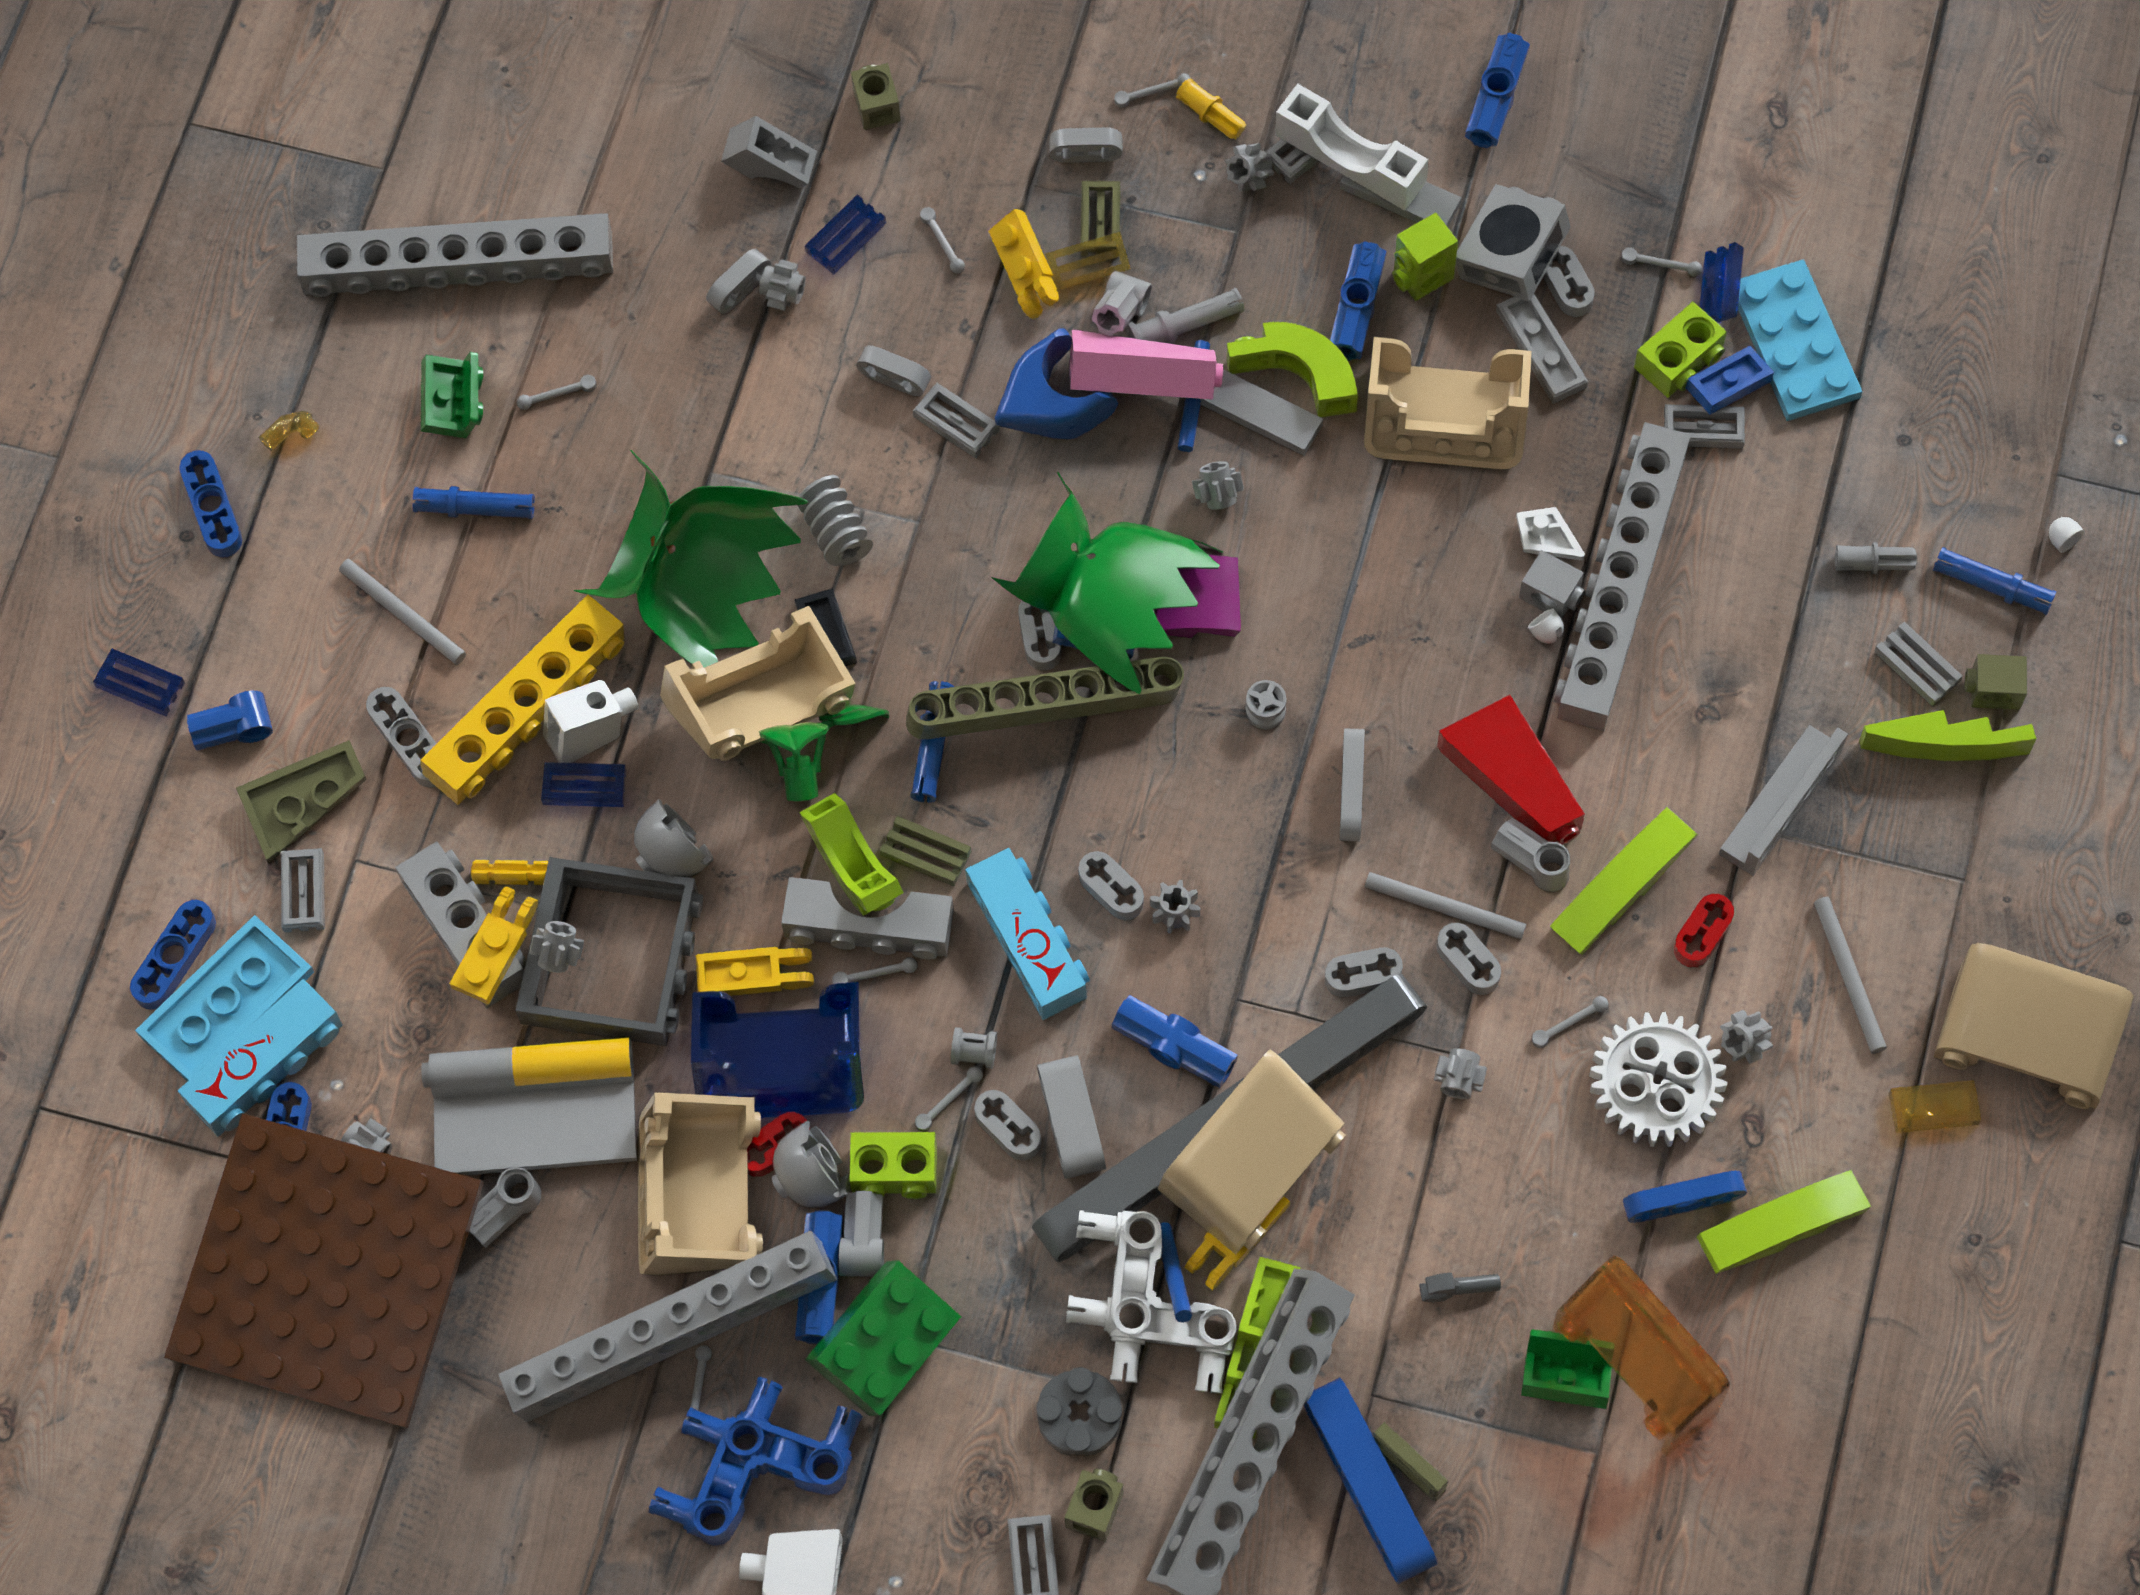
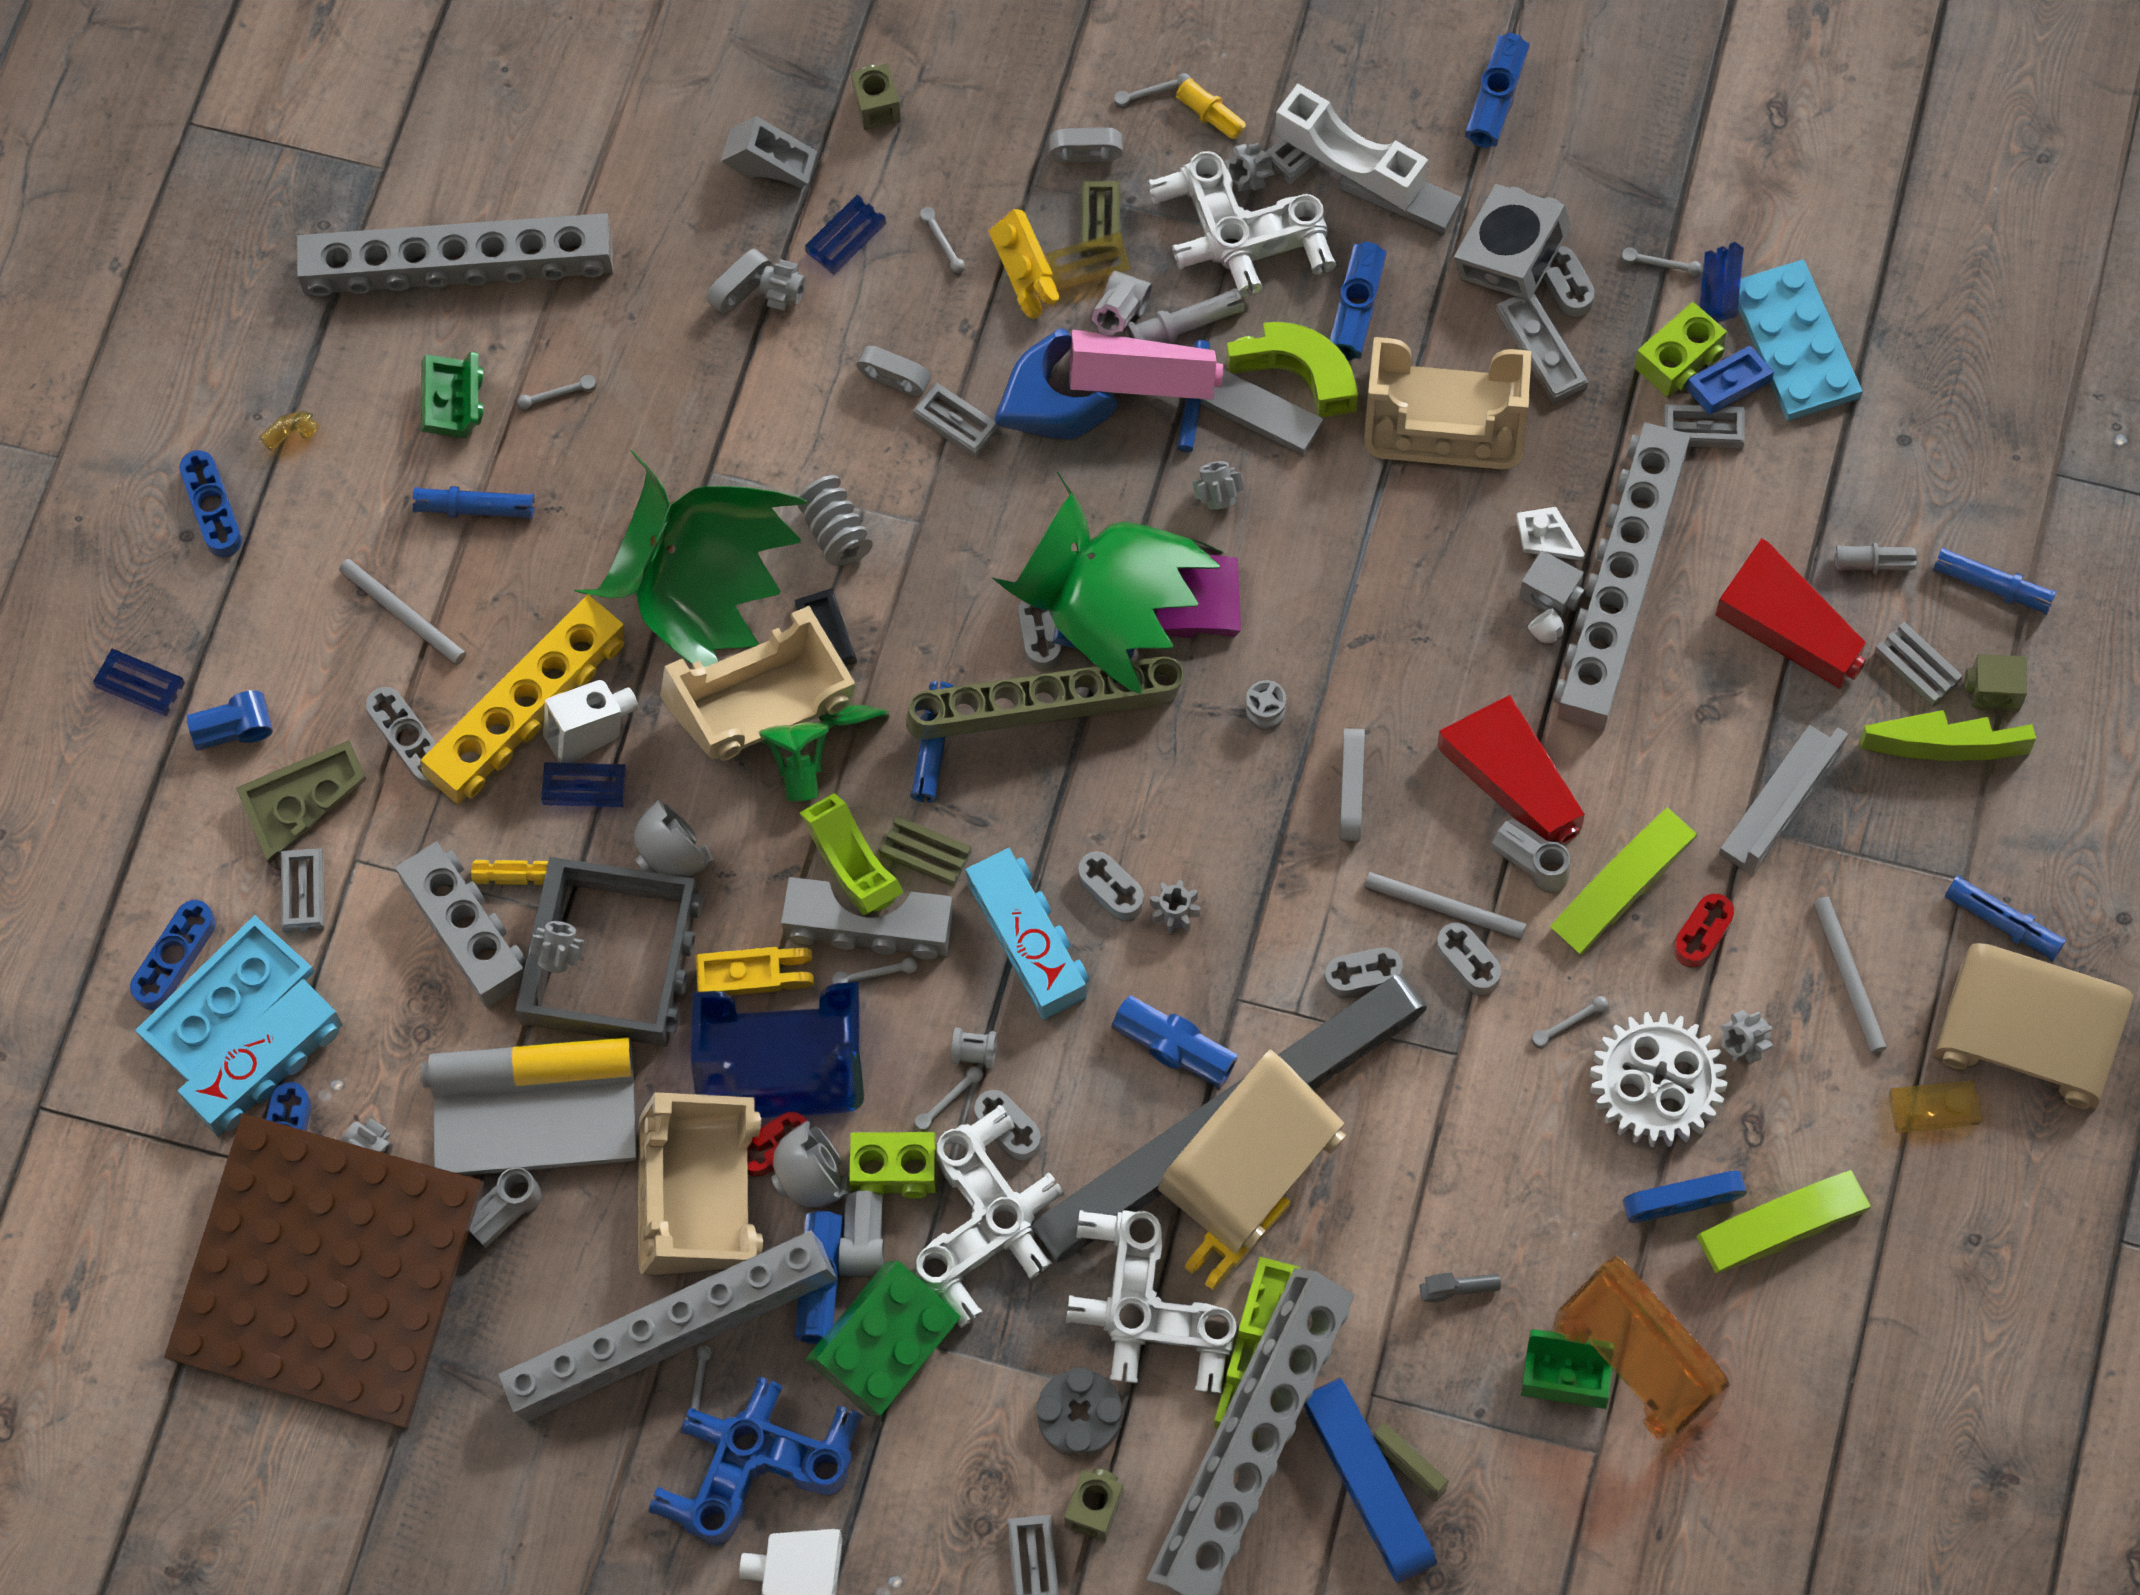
yellow hinge [449,886,538,1005] -> none
light grey beam [1037,1055,1106,1179] -> none
blue bar [1160,1222,1192,1323] -> none
lime brick [1392,212,1458,301] -> none
light grey gear [1434,1048,1487,1099] -> none
white hinge [2049,517,2085,553] -> none
none -> white pin [916,1105,1064,1328]
none -> white pin [1148,151,1336,297]
none -> red slope [1715,538,1866,689]
none -> blue pin [1944,875,2066,962]

